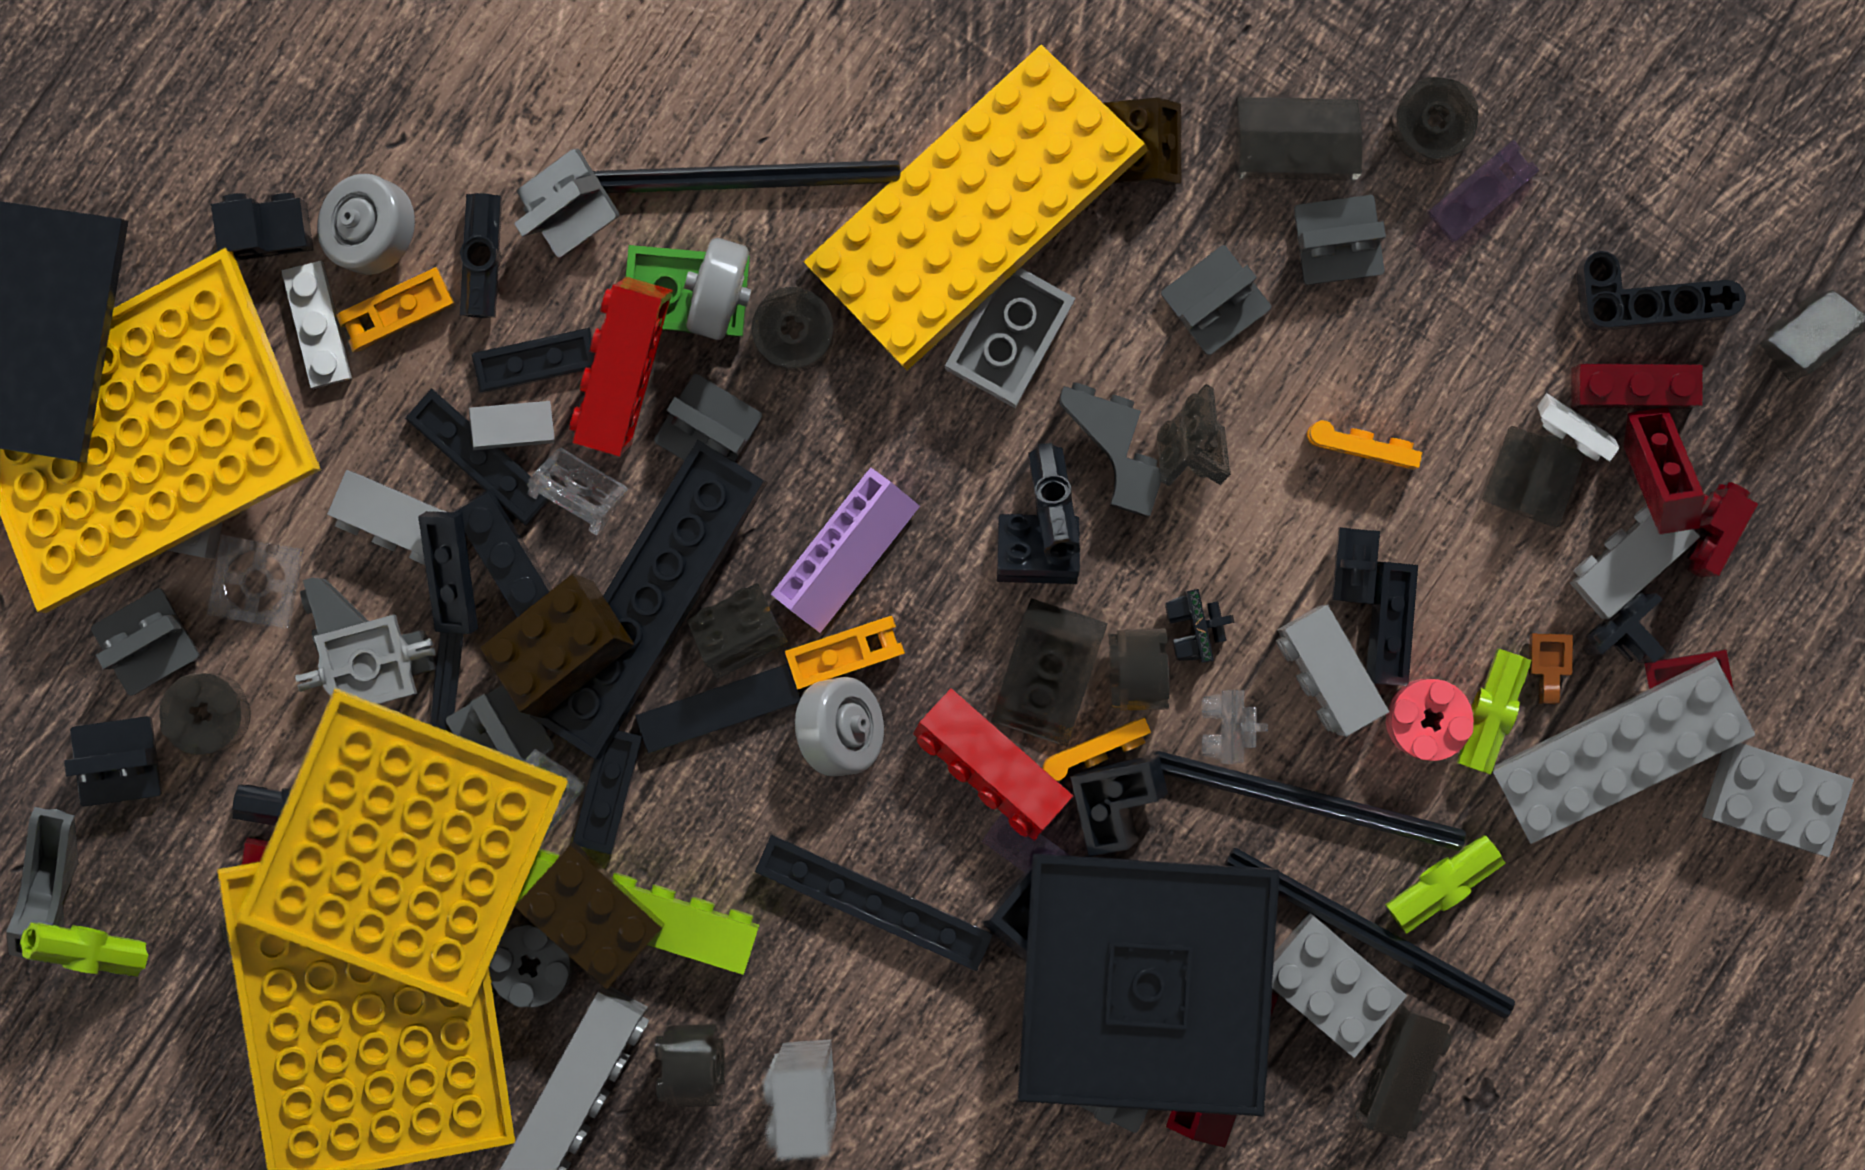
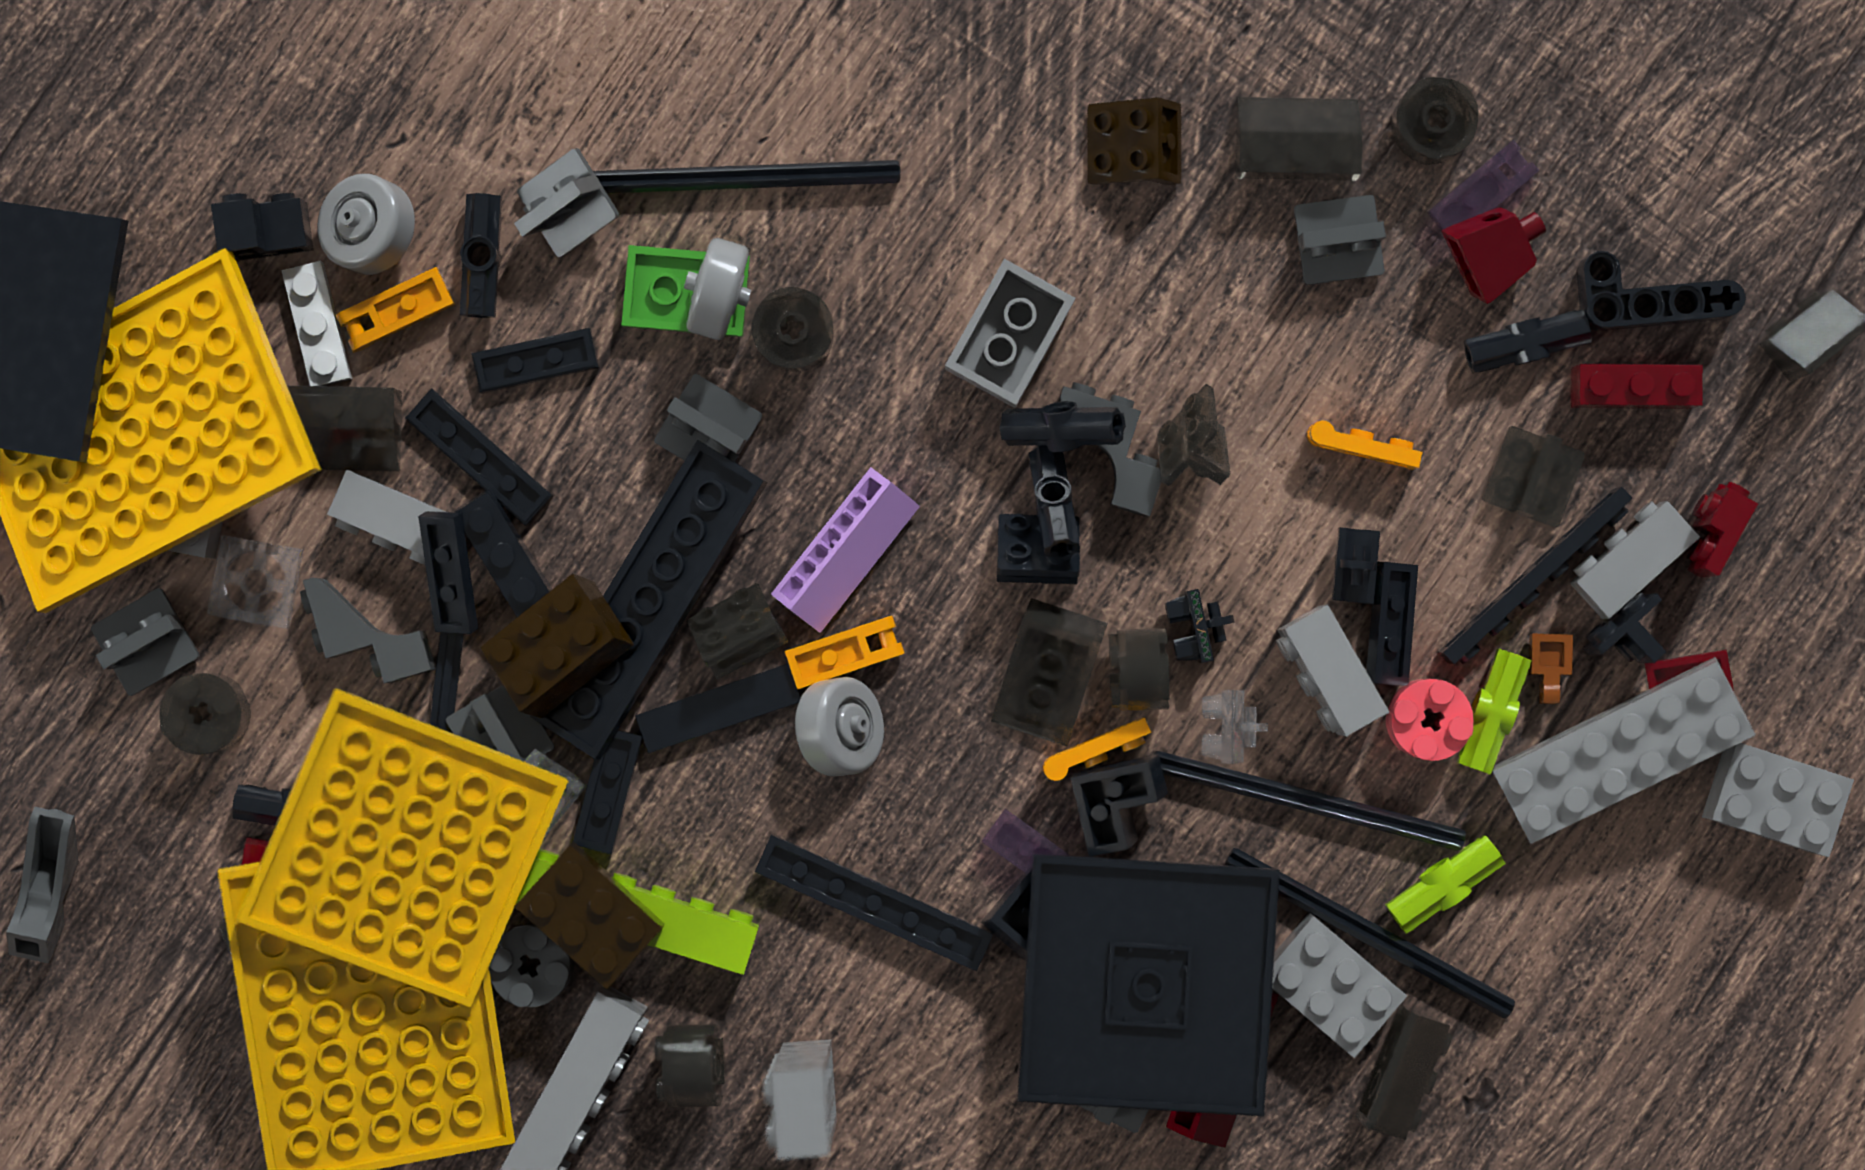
lime piece [20,922,148,977] -> none
black bracket [64,716,162,807] -> none
light grey plate [295,615,435,704] -> none
light grey tile [469,401,555,450] -> none
clear piece [527,448,628,535] -> none
red brick [569,277,673,457] -> none
yellow plate [803,45,1148,371] -> none
red brick [913,688,1073,841] -> none
dark grey bracket [1161,245,1271,355] -> none
white plate [1537,393,1619,461] -> none
dark red brick [1623,407,1705,535] -> none
none -> clear smoke slope [287,386,402,472]
none -> black piece [999,401,1126,452]
none -> black plate [1437,486,1633,665]
none -> dark red torso [1442,207,1546,304]
none -> black piece [1463,309,1592,374]

